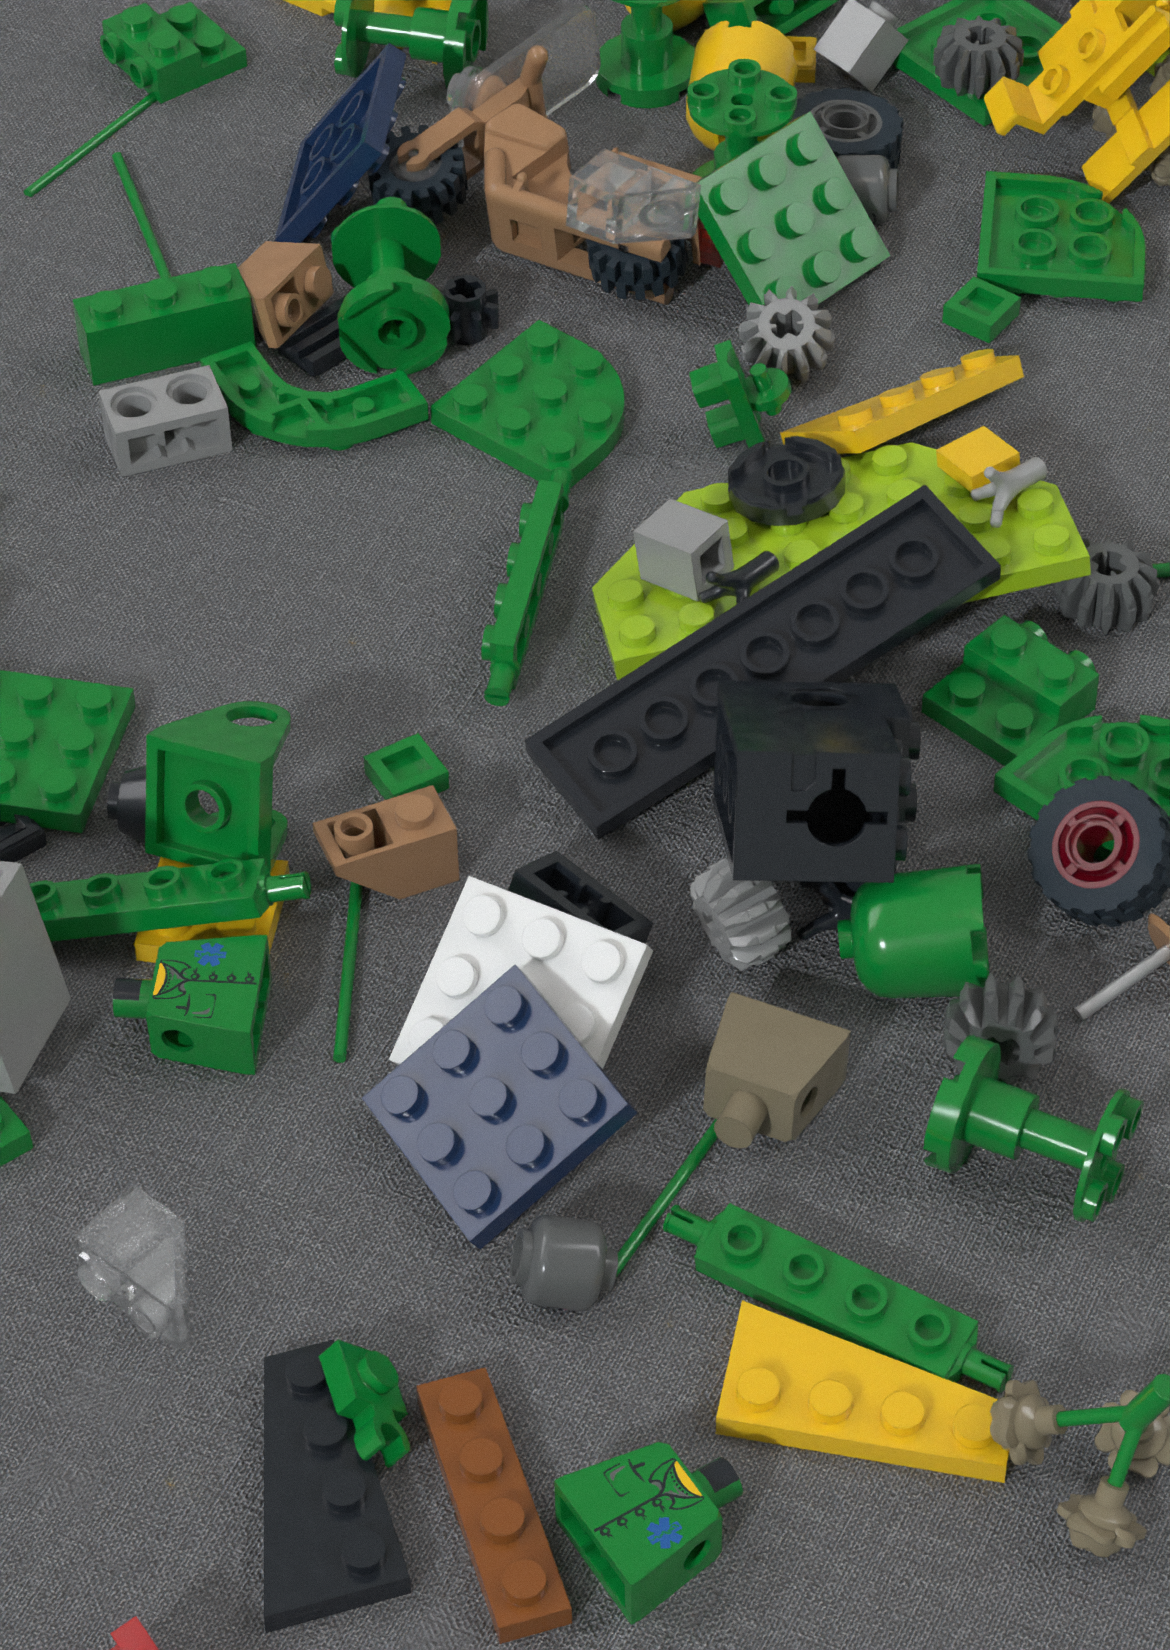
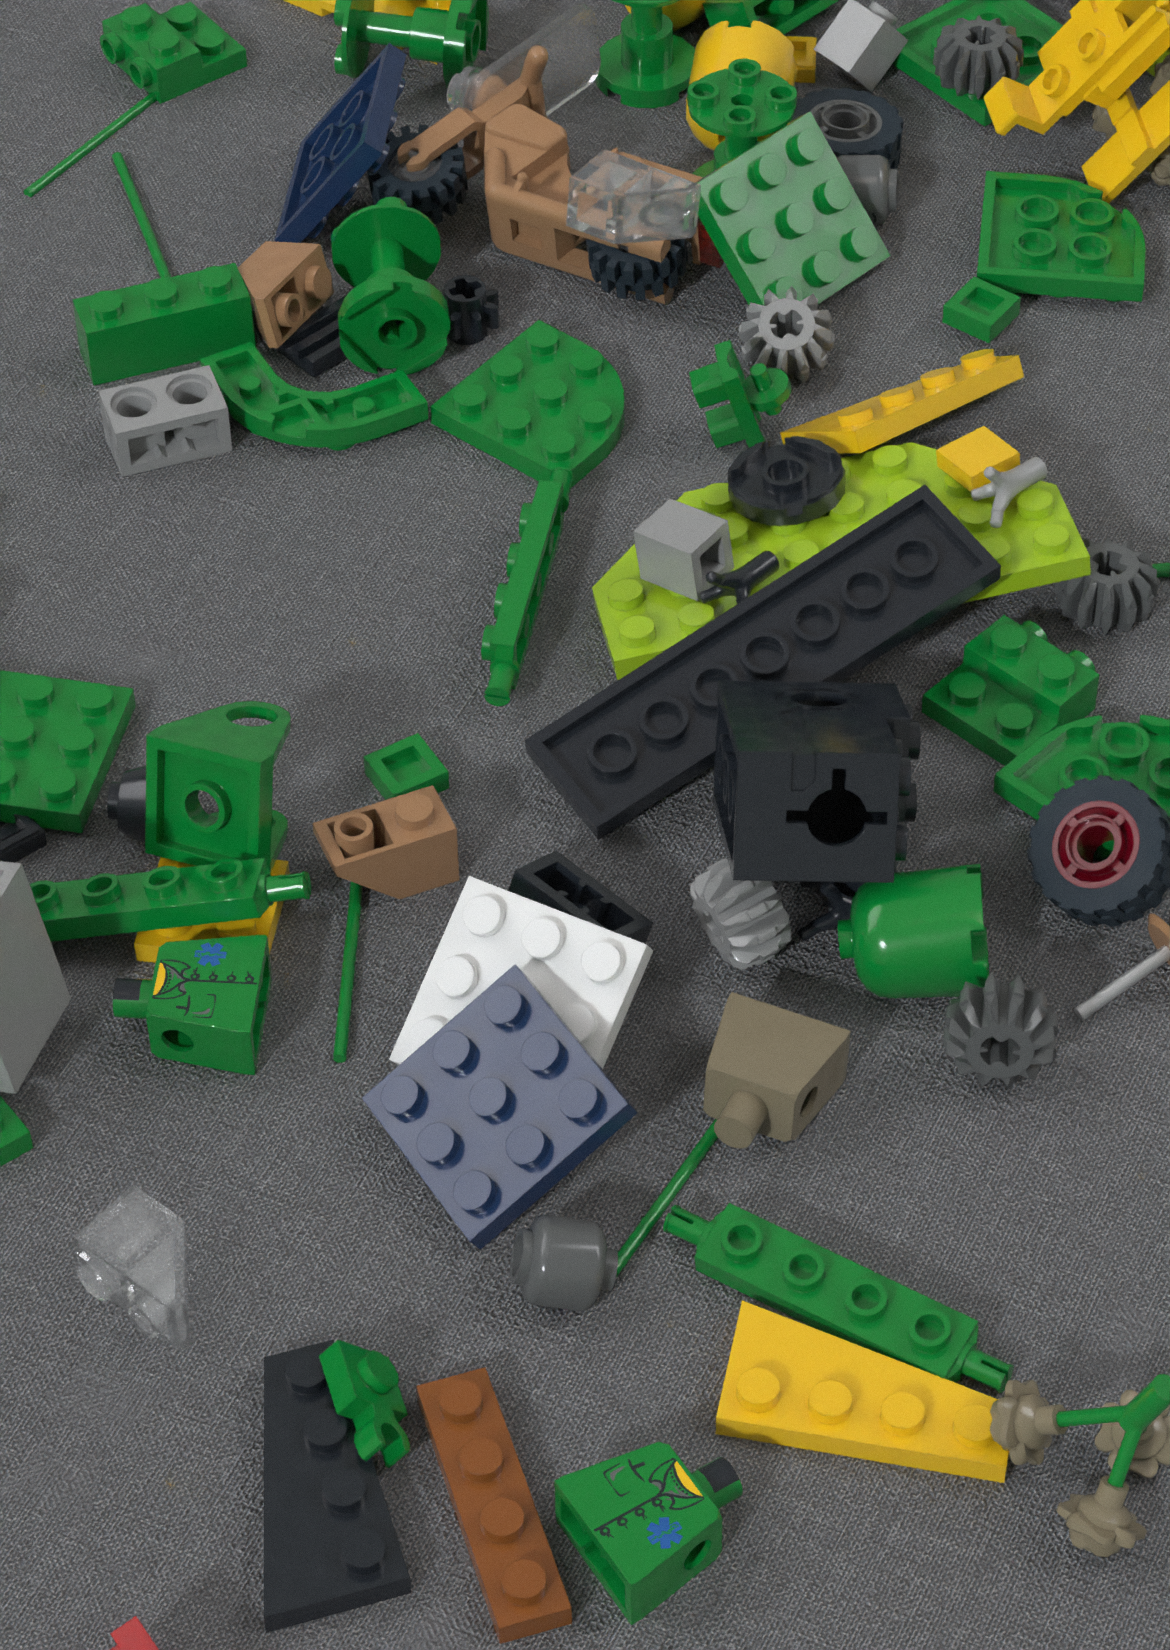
green piece [923,1035,1144,1222] -> none

